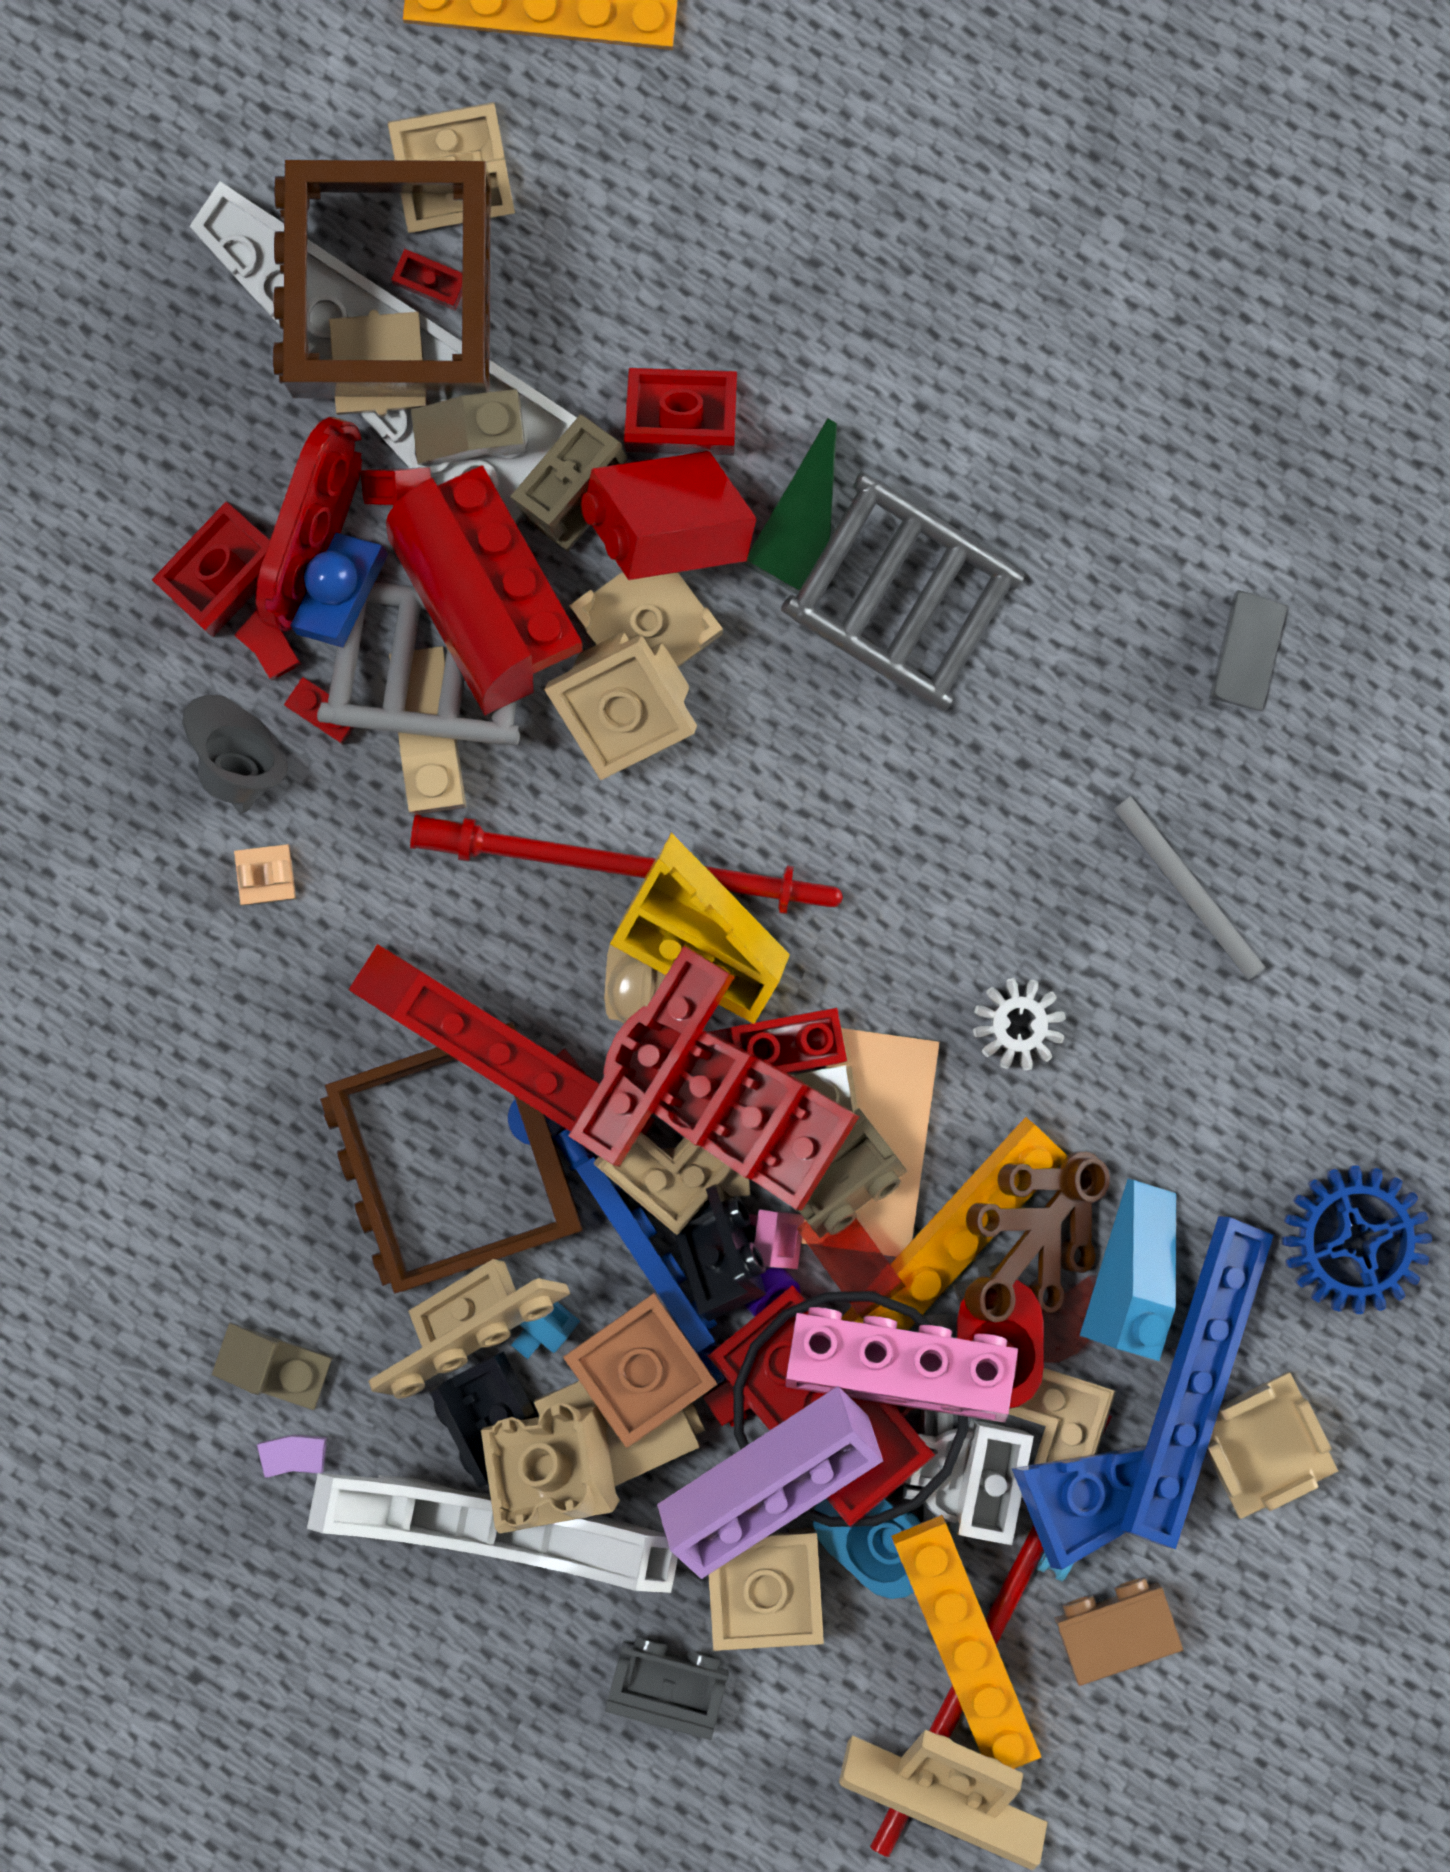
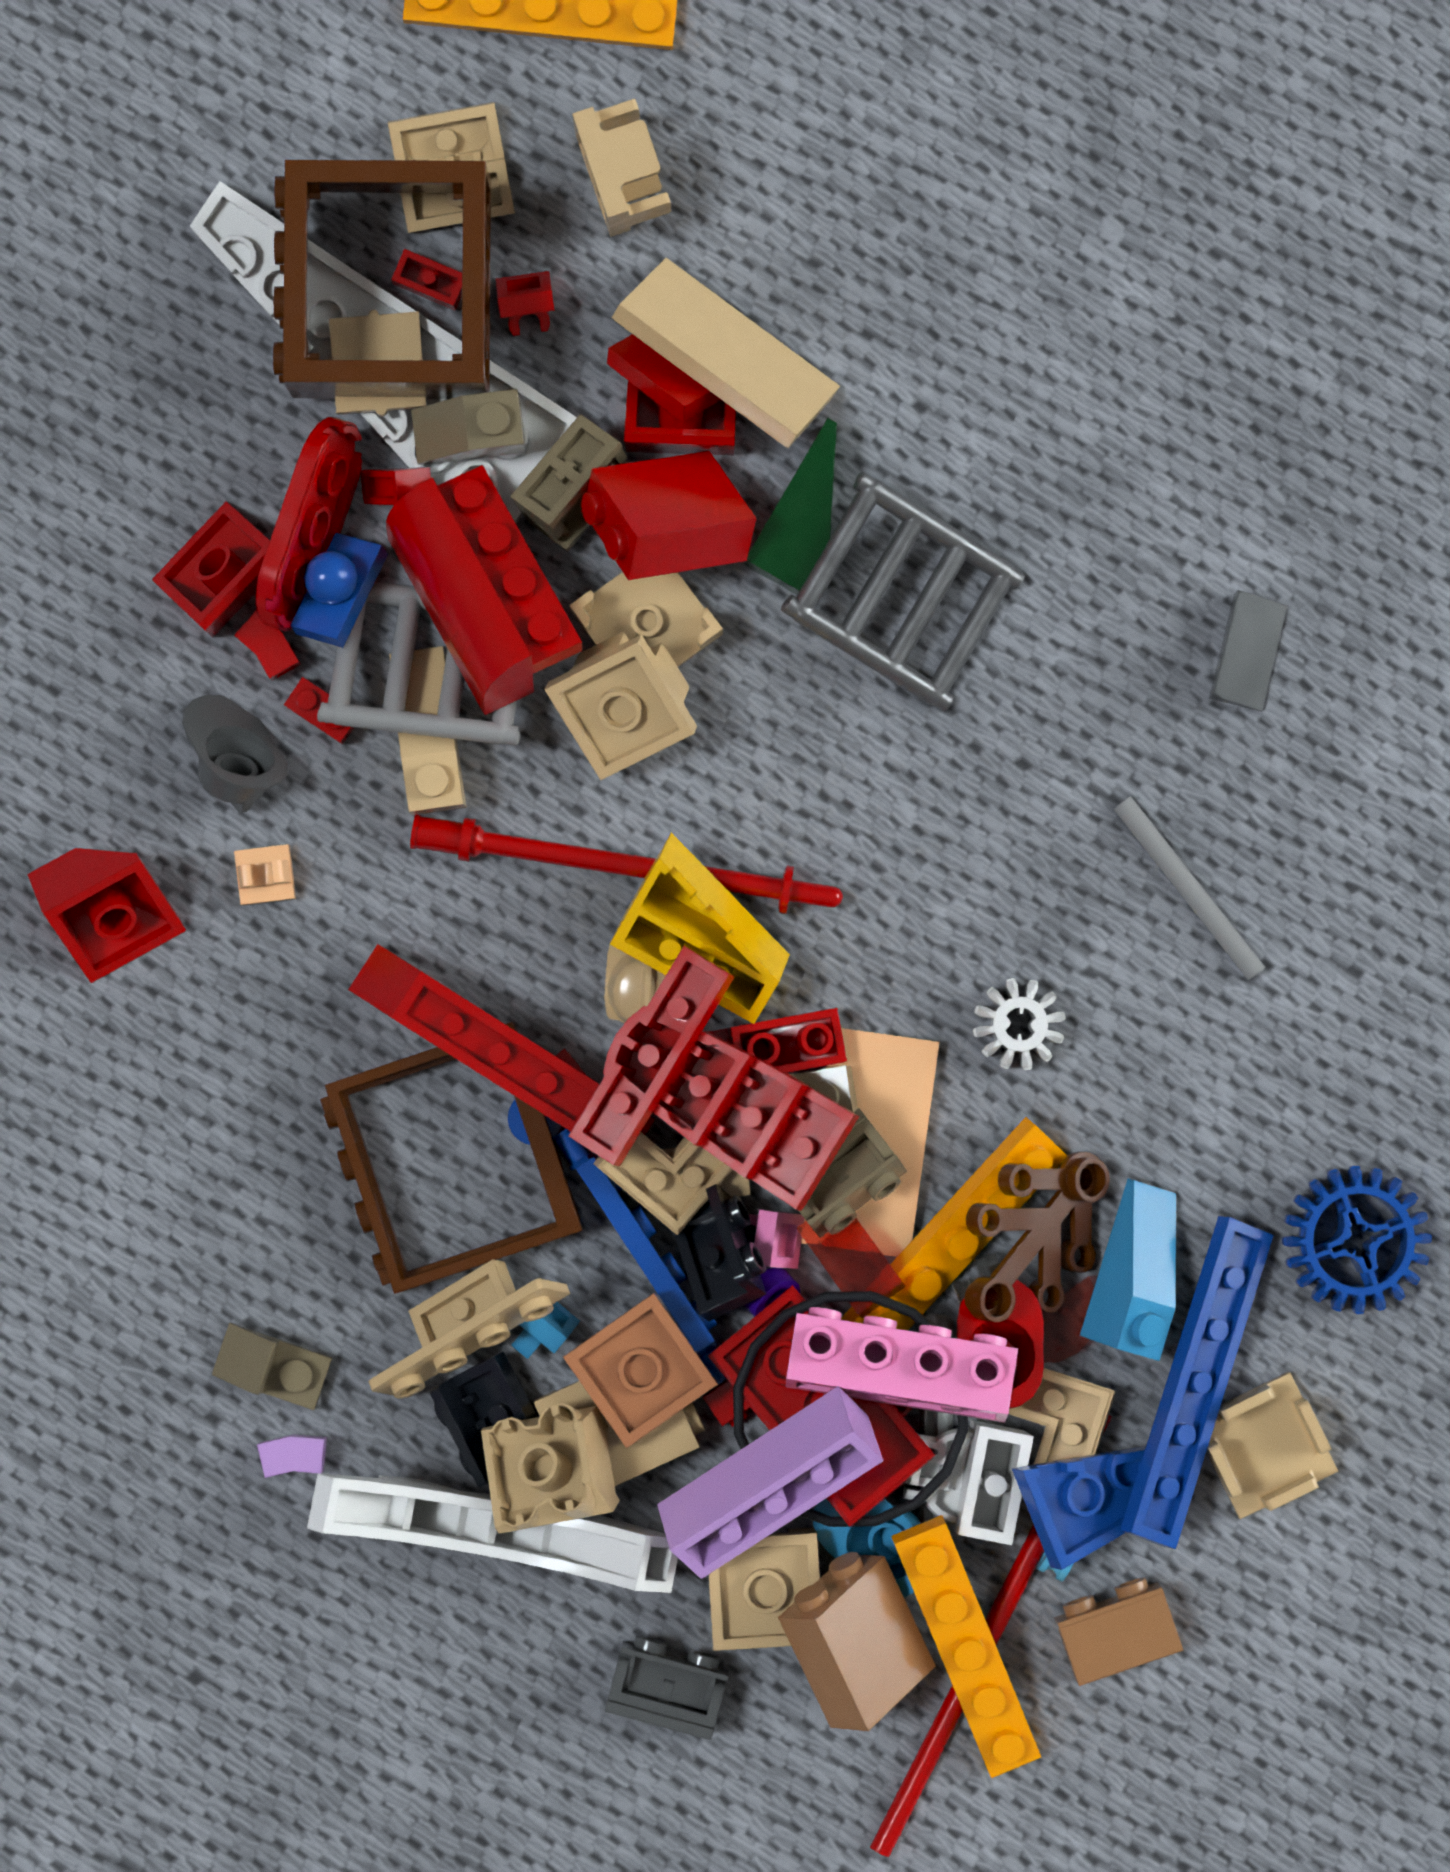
tan bracket [839,1730,1048,1870] -> none
none -> red slope [27,848,186,983]
none -> red tile [496,271,555,336]
none -> tan panel [572,99,671,237]
none -> red tile [607,334,721,423]
none -> tan tile [611,258,840,448]
none -> medium nougat brick [778,1552,936,1731]

